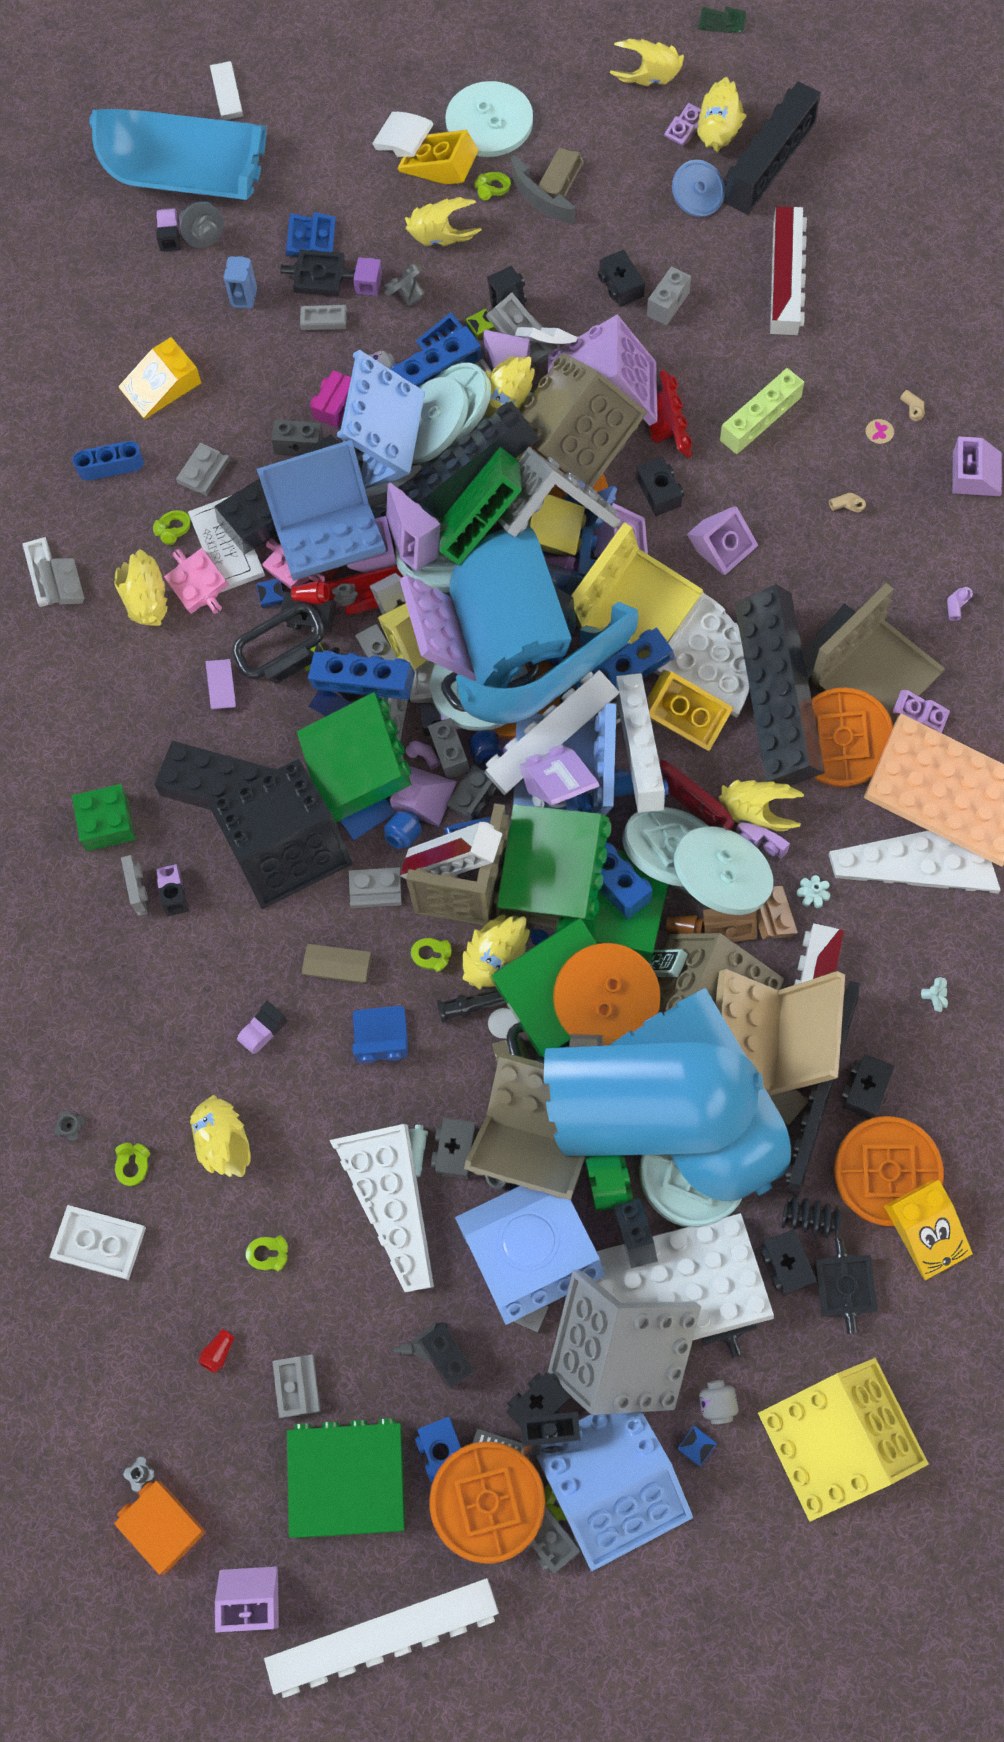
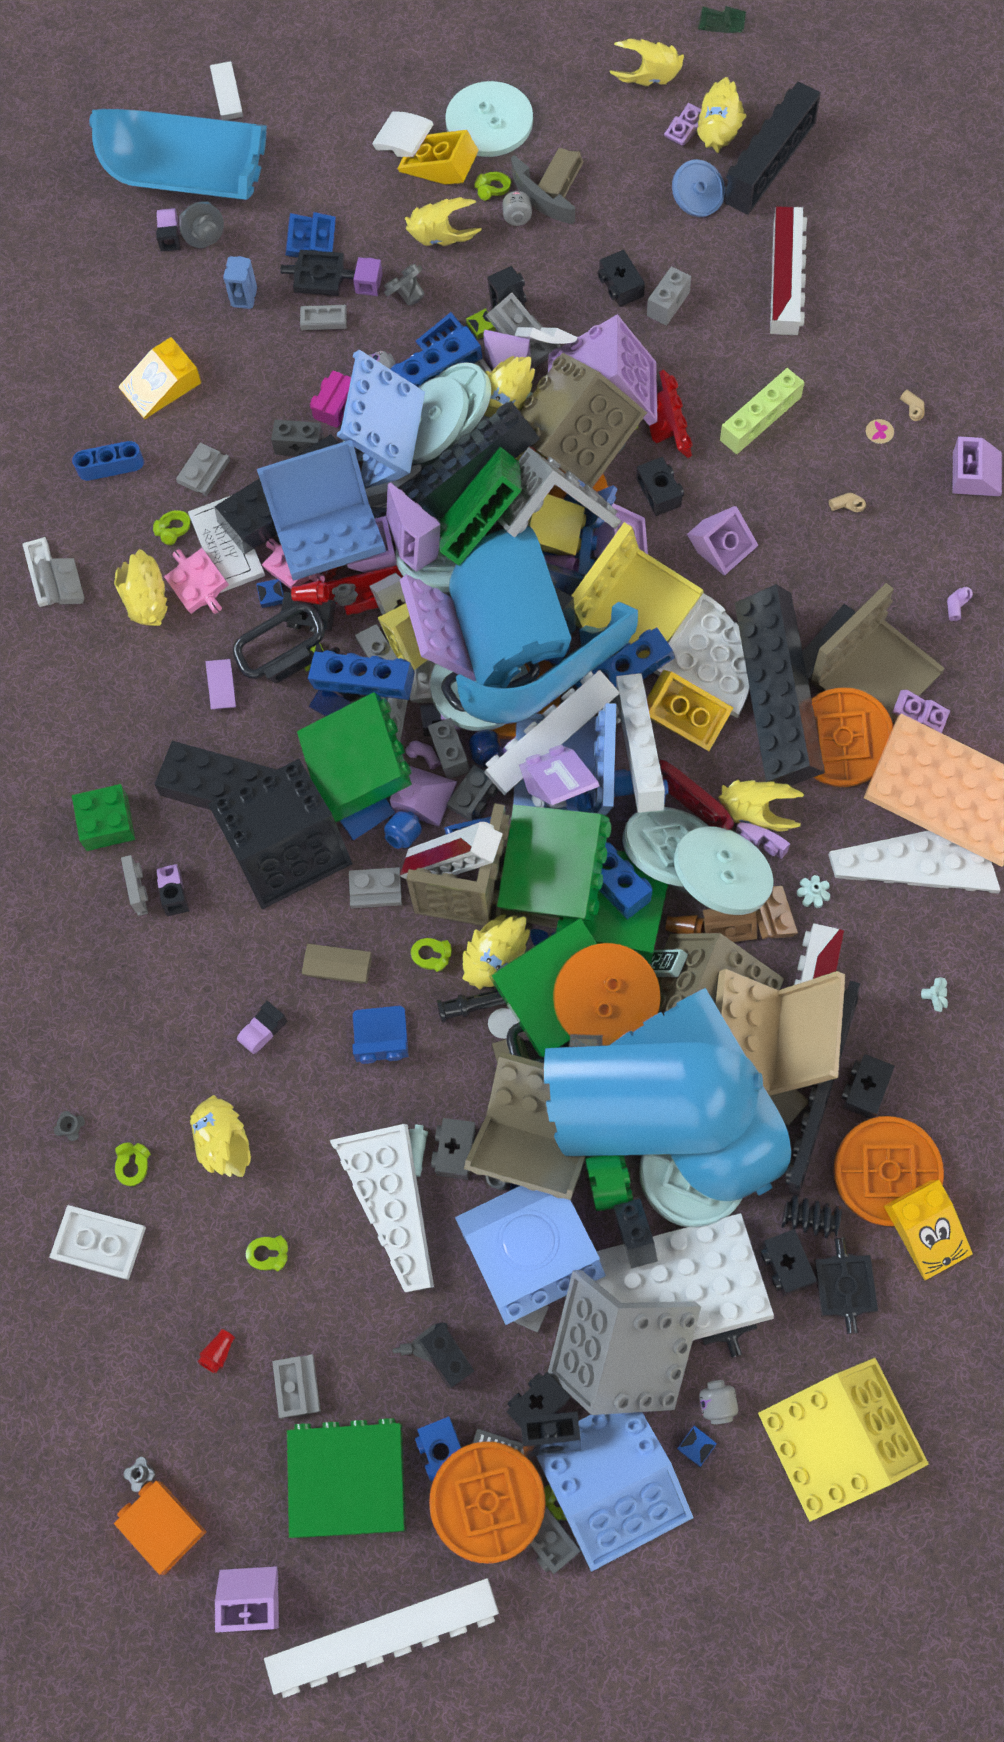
none -> light grey head [502,191,532,226]

